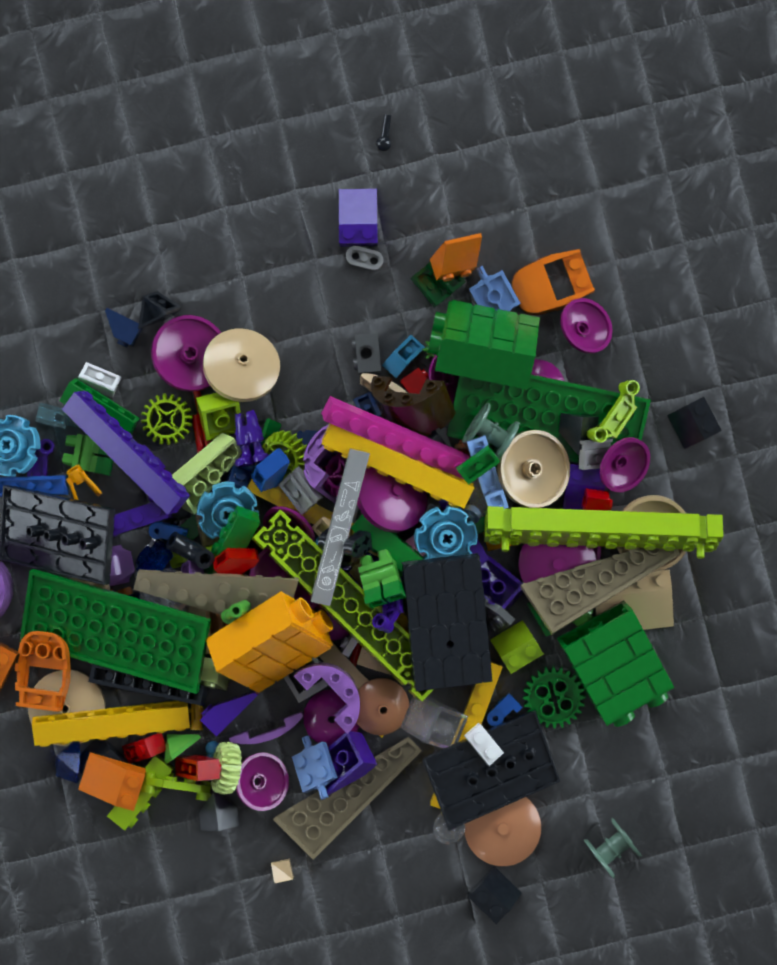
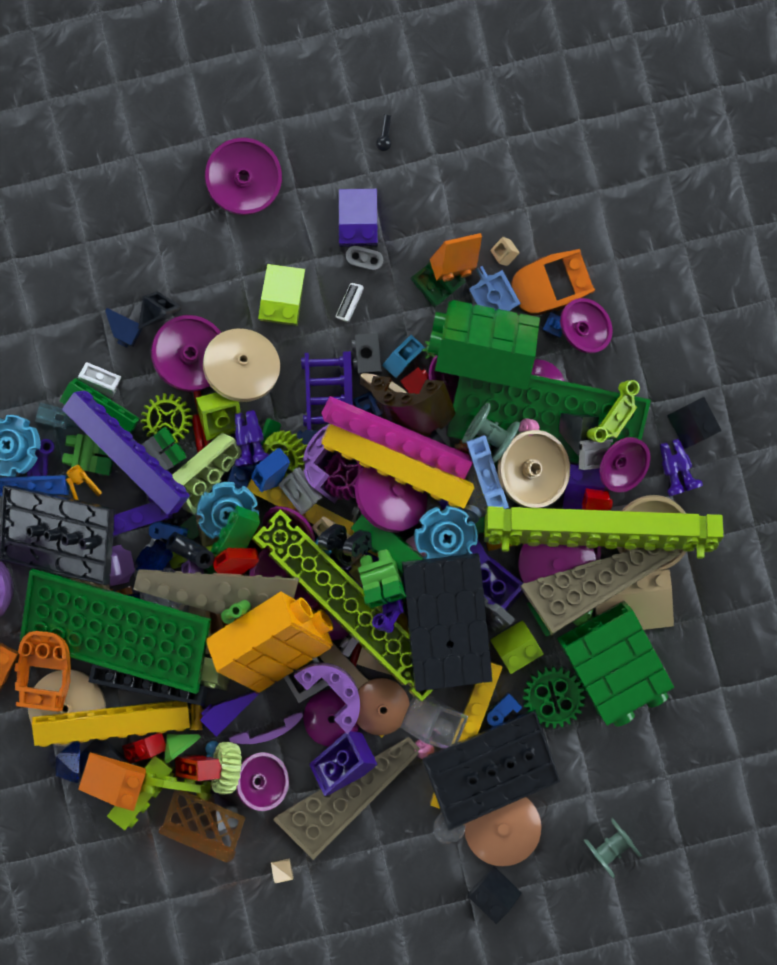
medium blue plate [292,736,337,800] -> none
light grey tile [310,448,370,606] -> none
green plate [456,445,500,485] -> none
white plate [464,723,504,766] -> none
none -> hips [141,427,187,470]
none -> clear orange fence [158,790,246,863]
none -> magenta dish [205,138,282,215]
none -> lime slope [258,264,305,326]
none -> dark purple fence [301,351,353,430]
none -> slope [336,283,364,323]
none -> bright pink piece [415,738,434,759]
none -> tan slope [490,237,519,266]
none -> bright pink piece [518,419,540,436]
none -> blue tile [543,312,562,338]
none -> dark purple piece [660,439,703,497]

